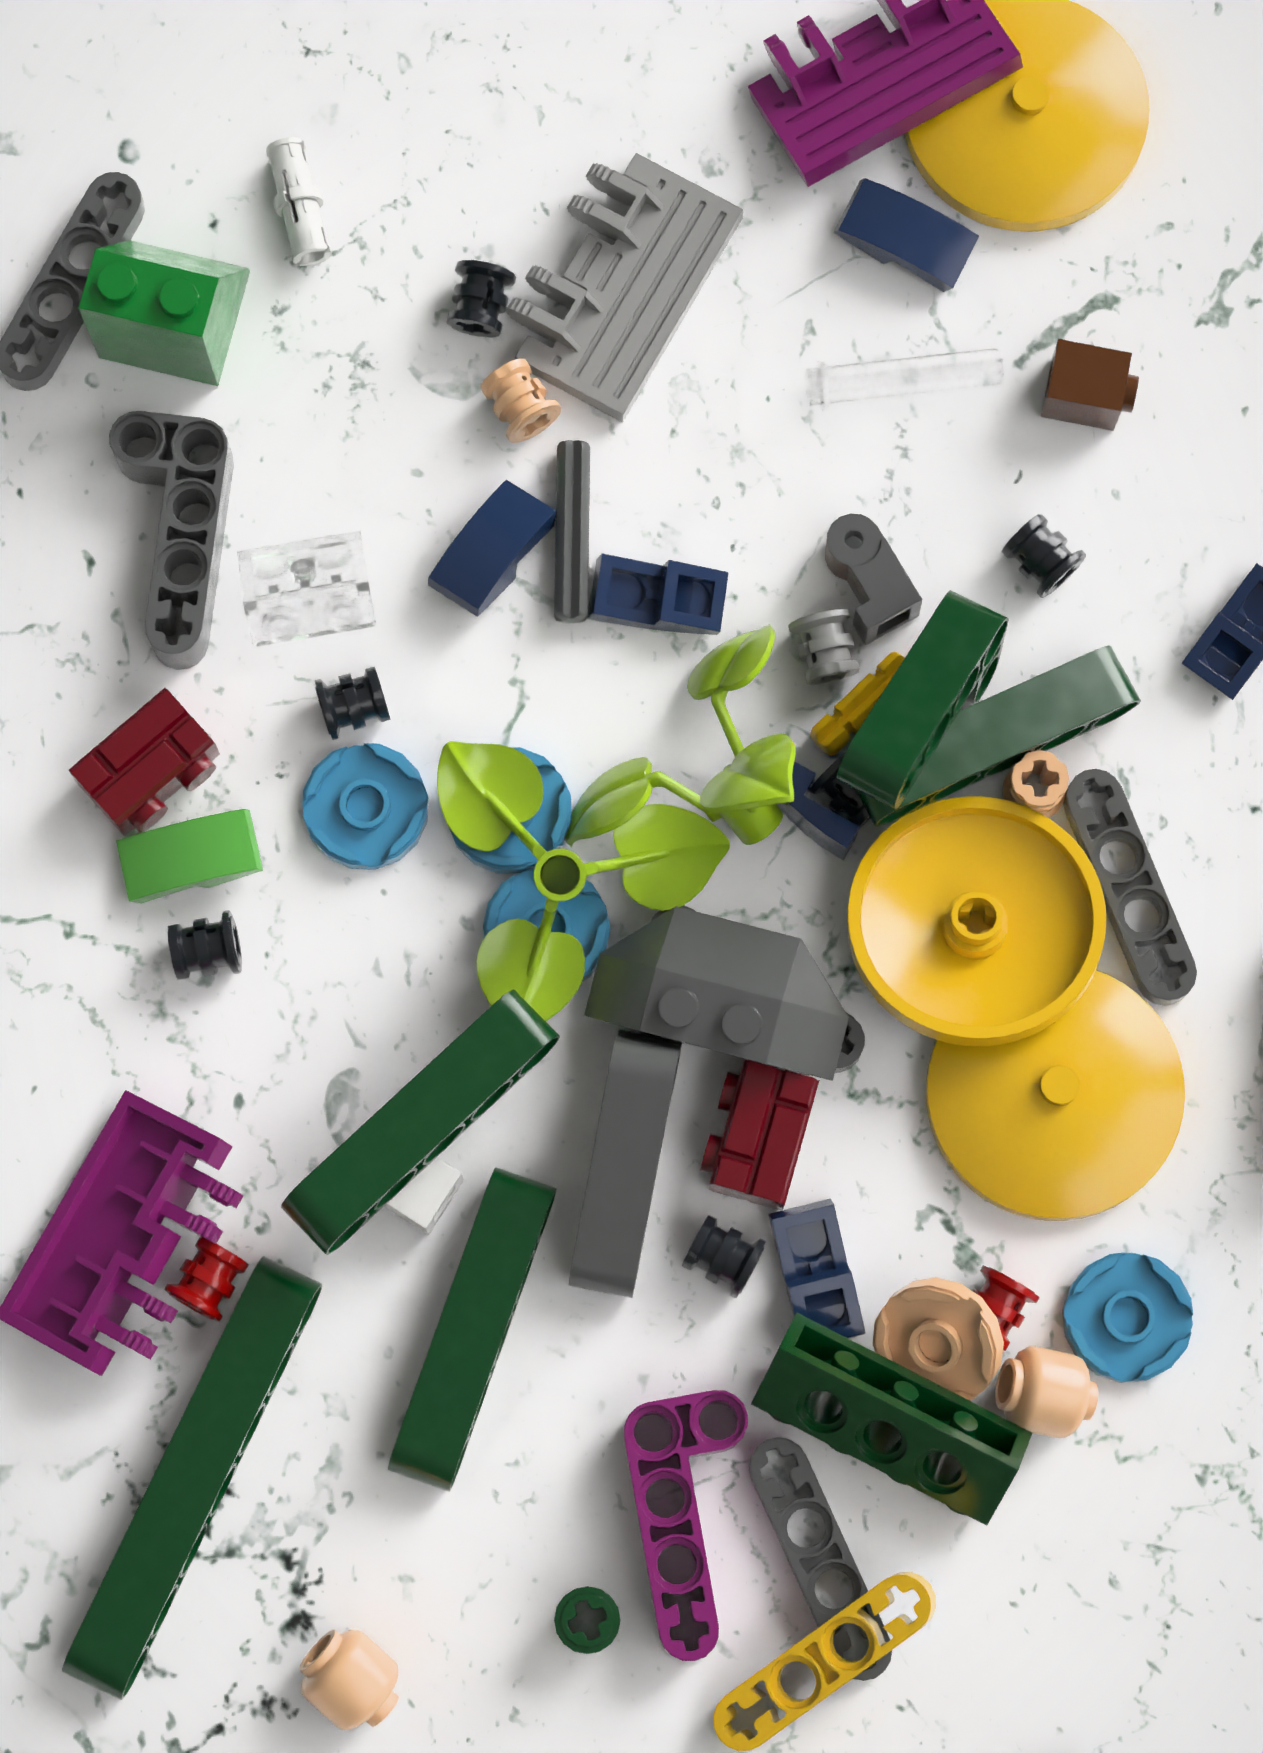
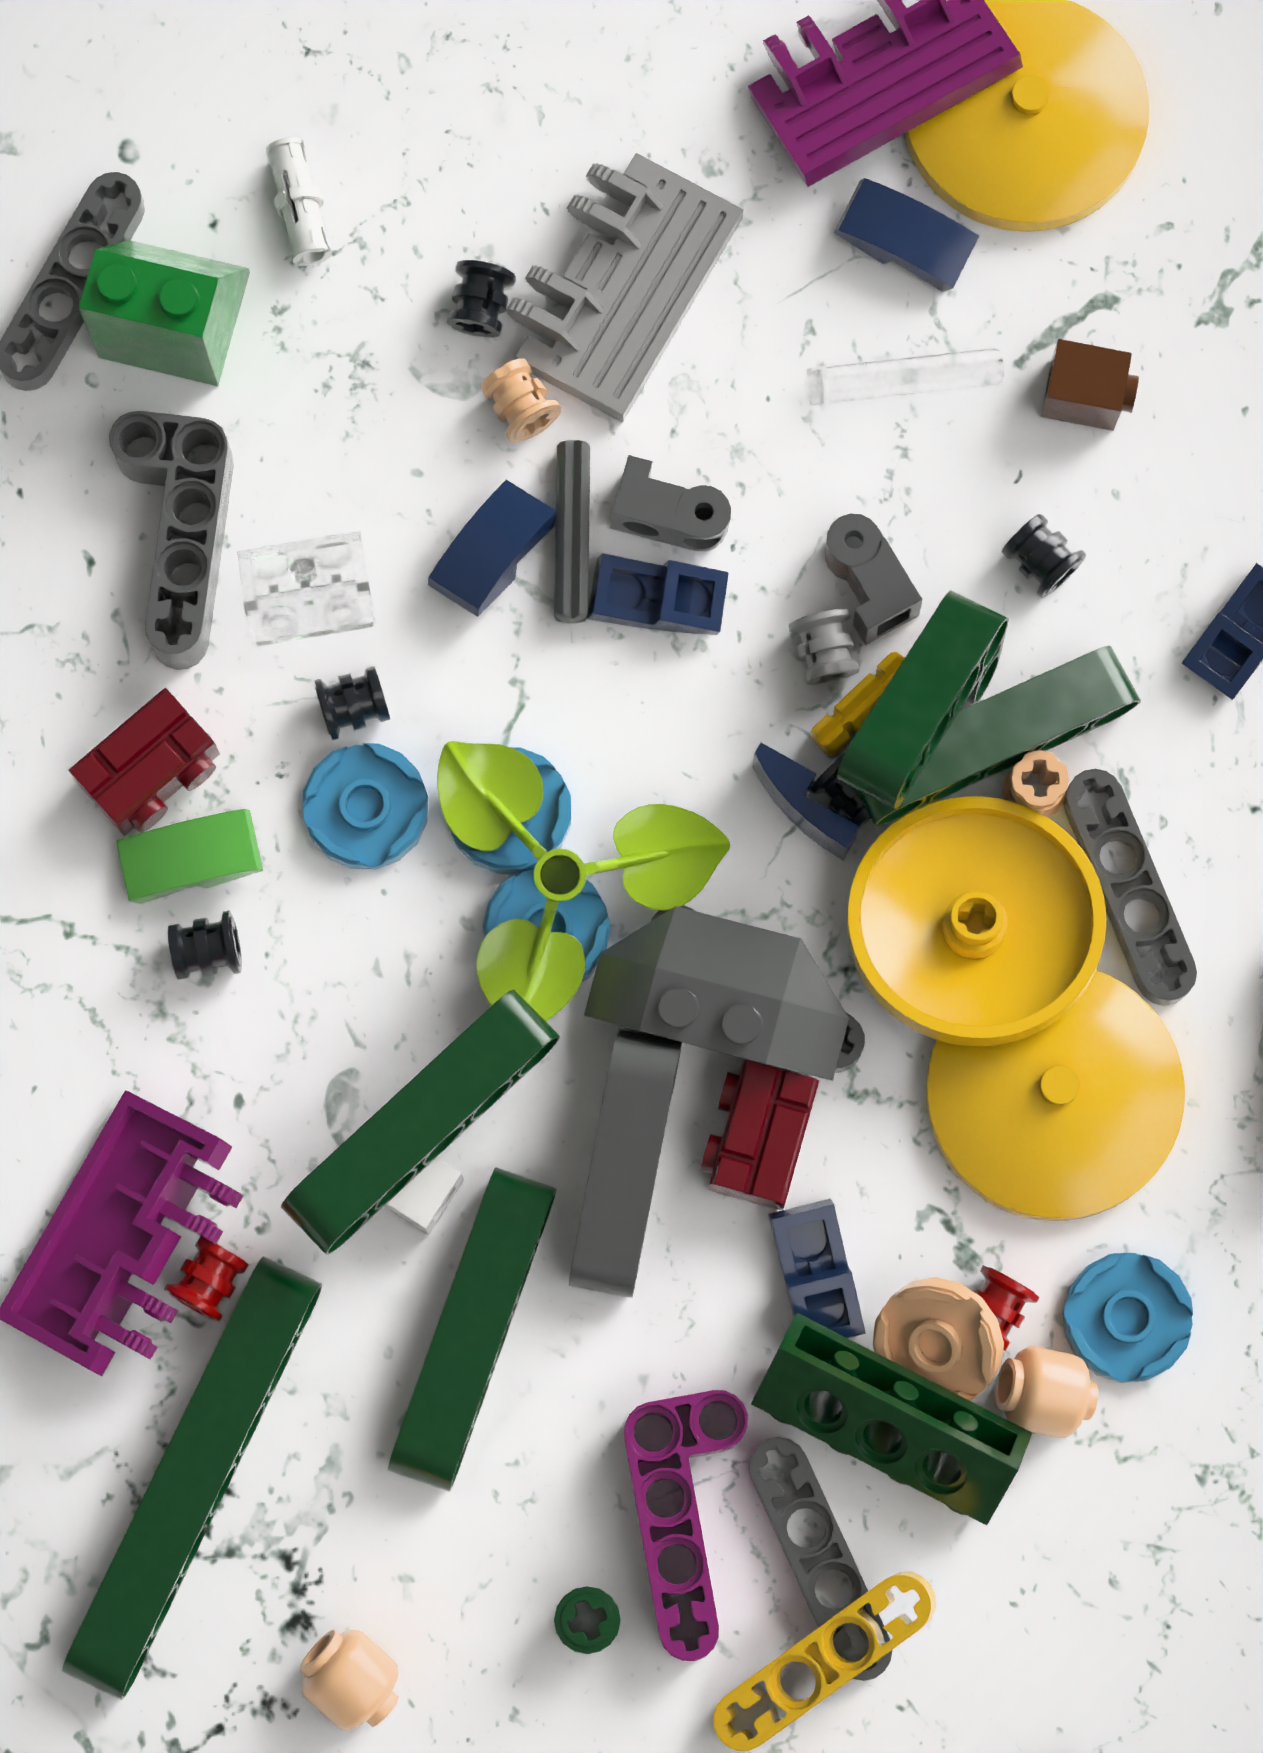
lime plant [566,624,796,848] -> none
black bush [682,1215,766,1298] -> none
none -> dark grey leg [610,455,731,552]

